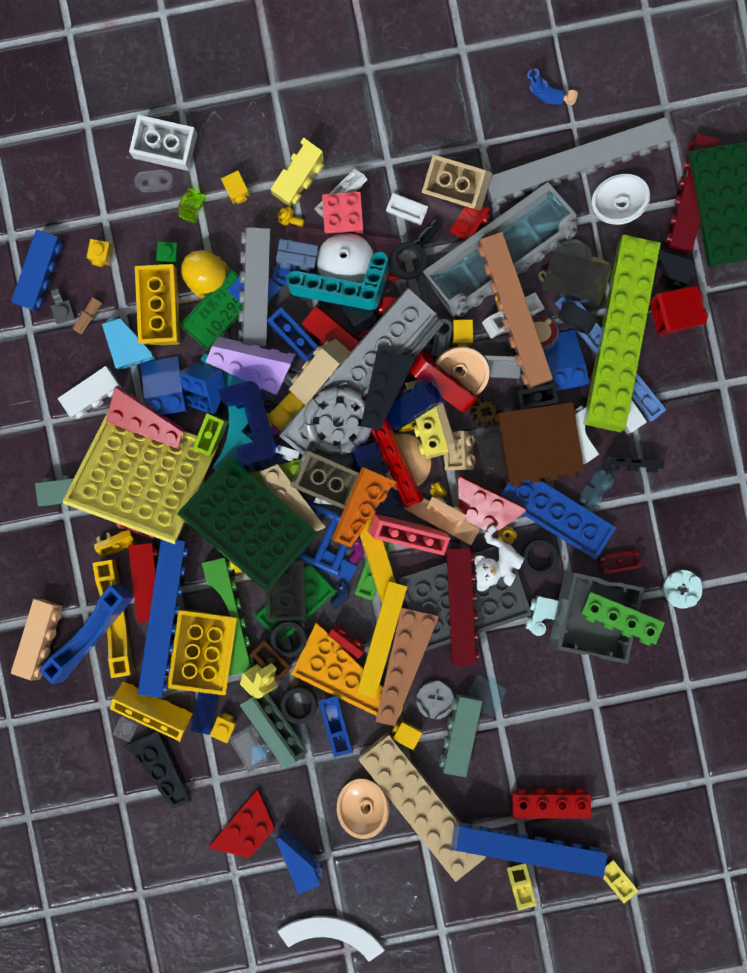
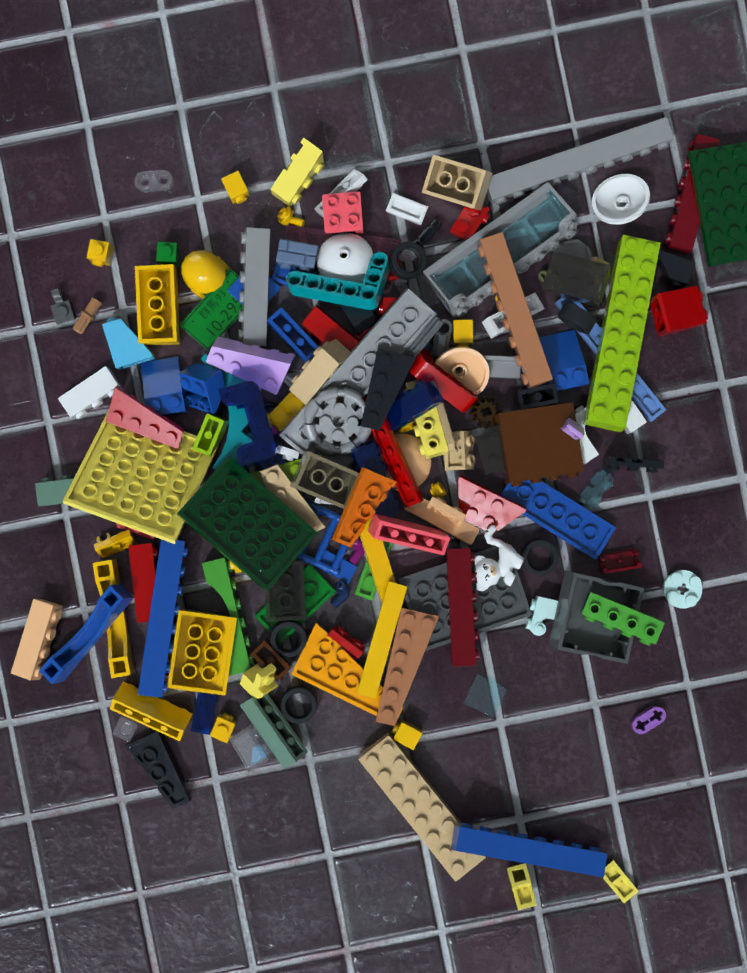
blue brick [11,230,63,312] -> none
white brick [129,115,197,171] -> none
clear neon green bracket [178,188,206,223] -> none
red wing [209,789,275,858] -> none
blue slope [276,828,324,894] -> none
white tile [277,916,385,961] -> none
blue slope [319,696,353,757] -> none
light nougat dish [337,779,389,839] -> none
light grey tile [416,680,454,719] -> none
sand green brick [439,694,482,777] -> none
yellow plate [498,526,517,545] -> none
red brick [511,788,591,819] -> none
blue arm [527,69,578,105] -> none
tile [532,315,559,351] -> none
none -> lavender slope [561,418,584,440]
none -> medium lavender beam [631,705,666,734]

